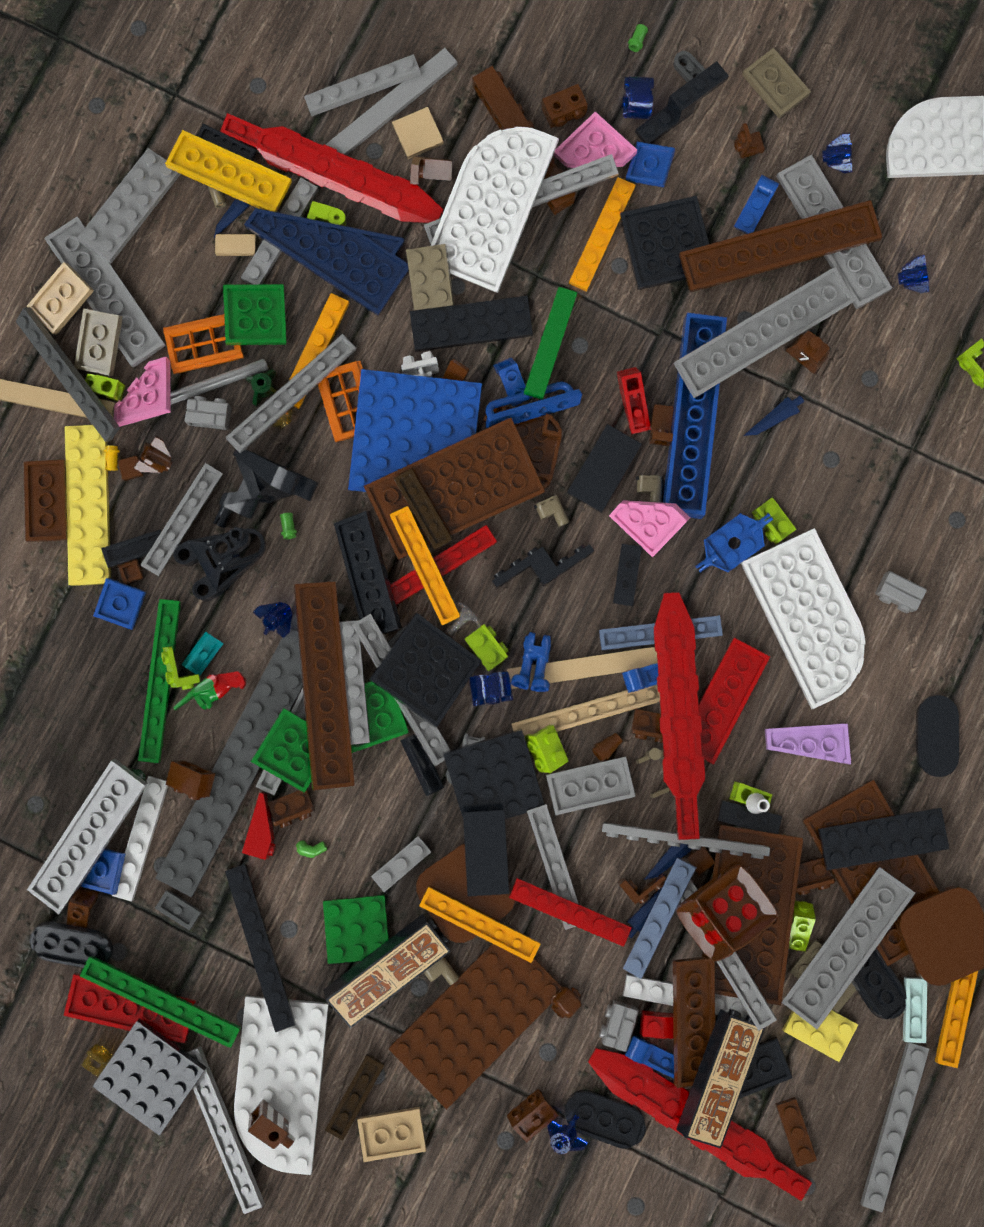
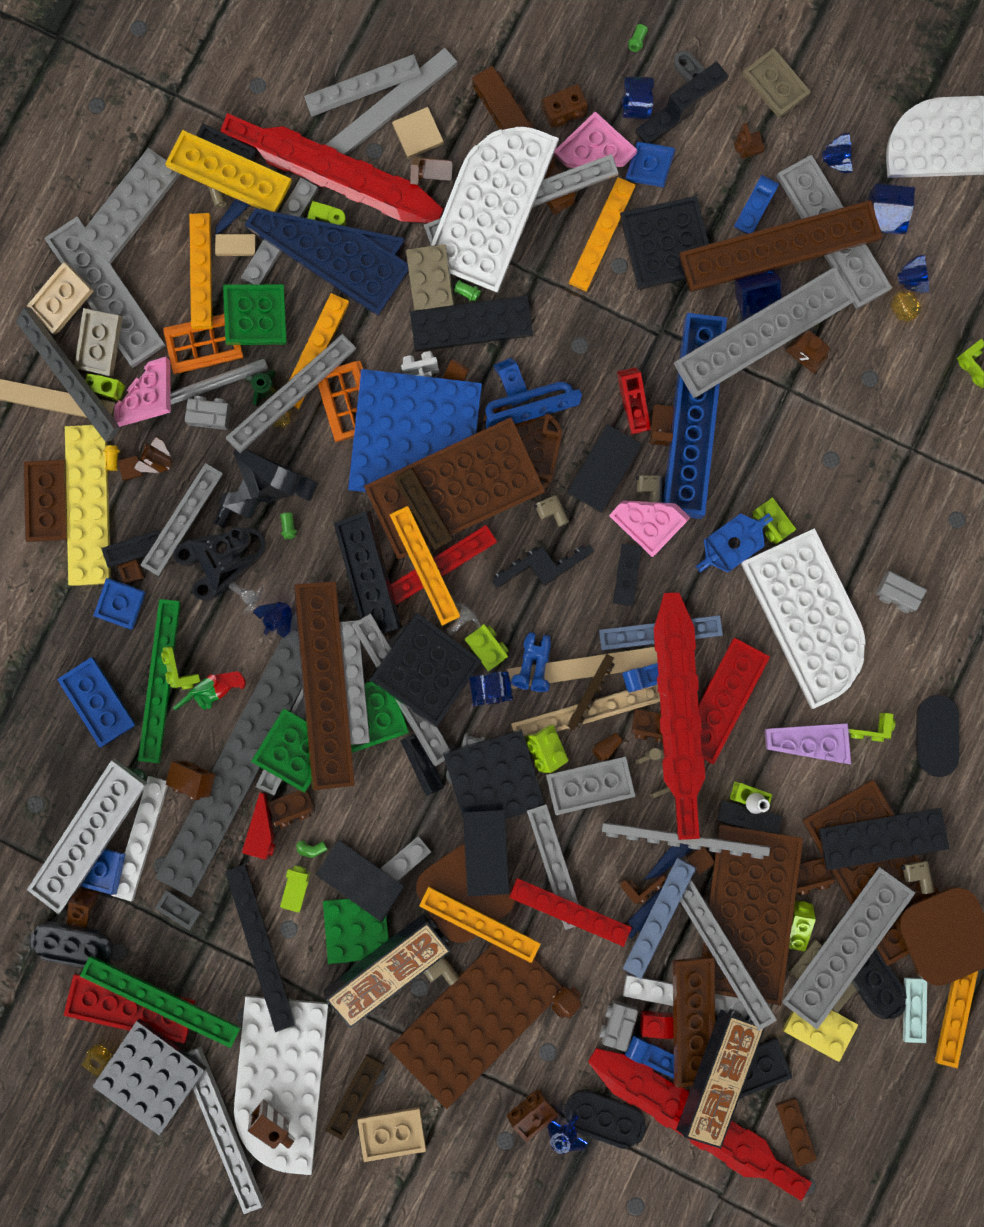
teal plate [182,632,224,676] -> none
green tile [524,287,578,400] -> none
reddish brown piece [676,864,779,961] -> none
dark blue bar [743,396,804,436] -> none
light grey plate [860,1042,929,1212] -> none
none -> blue plate [57,657,136,748]
none -> light orange plate [189,213,213,329]
none -> clear plant [229,582,264,615]
none -> lime bracket [280,865,311,912]
none -> black tile [315,840,405,922]
none -> bright green pin [454,280,481,302]
none -> dark brown plate [566,654,615,730]
none -> clear blue slope [735,270,781,322]
none -> lime bracket [848,713,895,742]
none -> clear blue slope [868,184,915,234]
none -> clear yellow head [891,291,921,322]
none -> dark tan piece [900,860,935,894]

